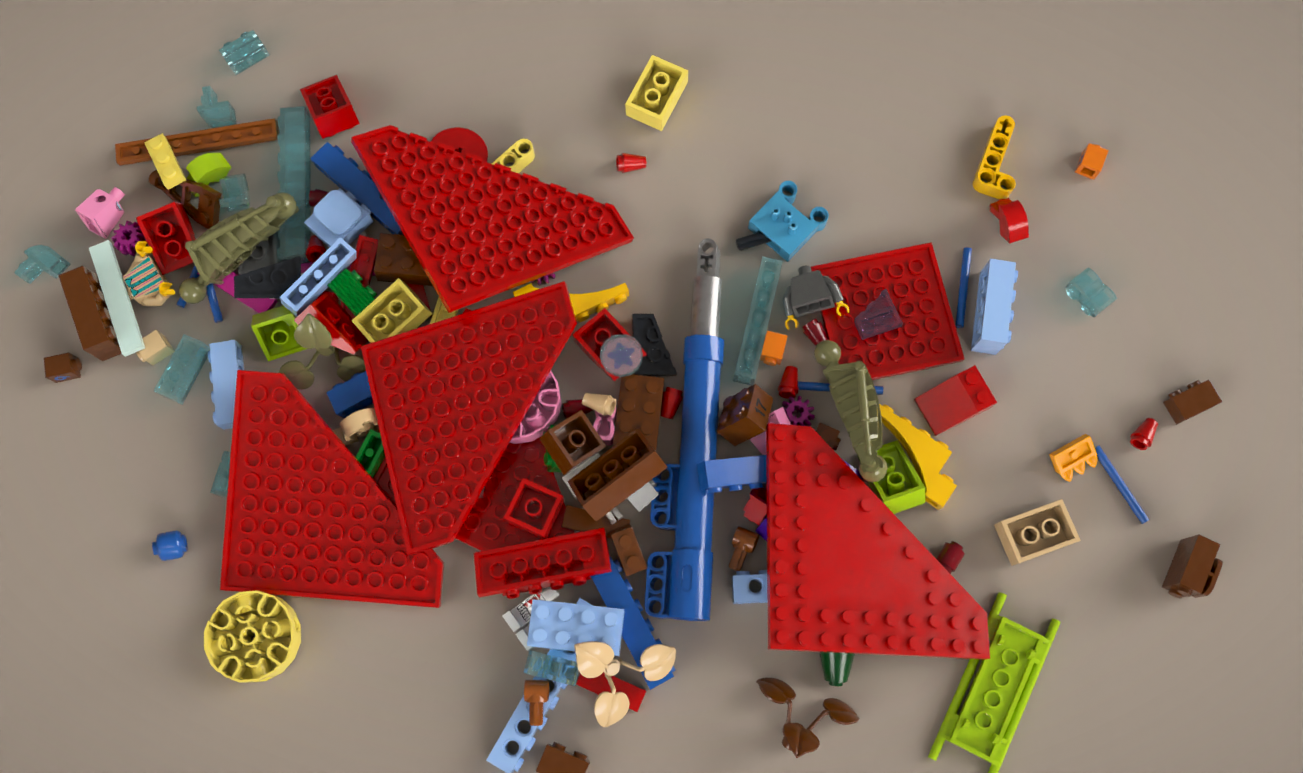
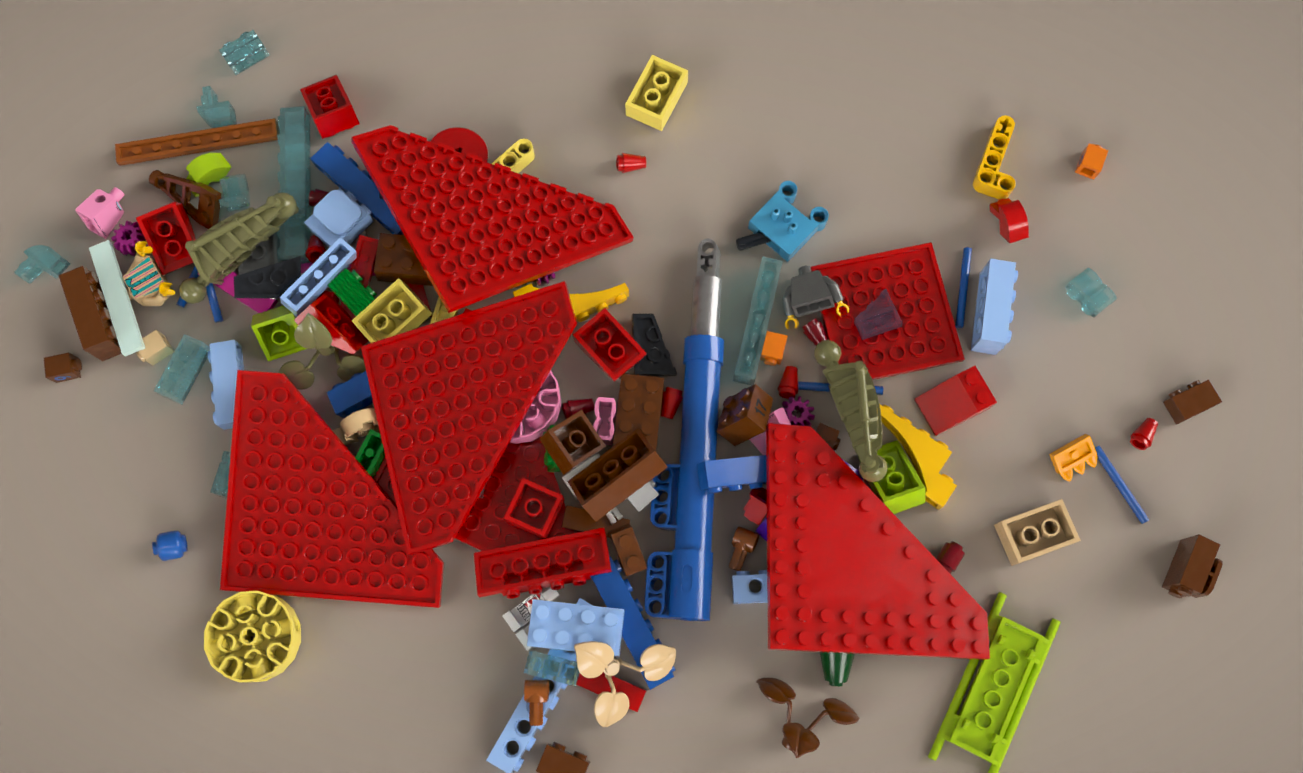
light yellow plate [144,133,186,190] -> none
tan cone [582,393,616,416] -> none
clear light blue tile [600,334,643,377] -> none

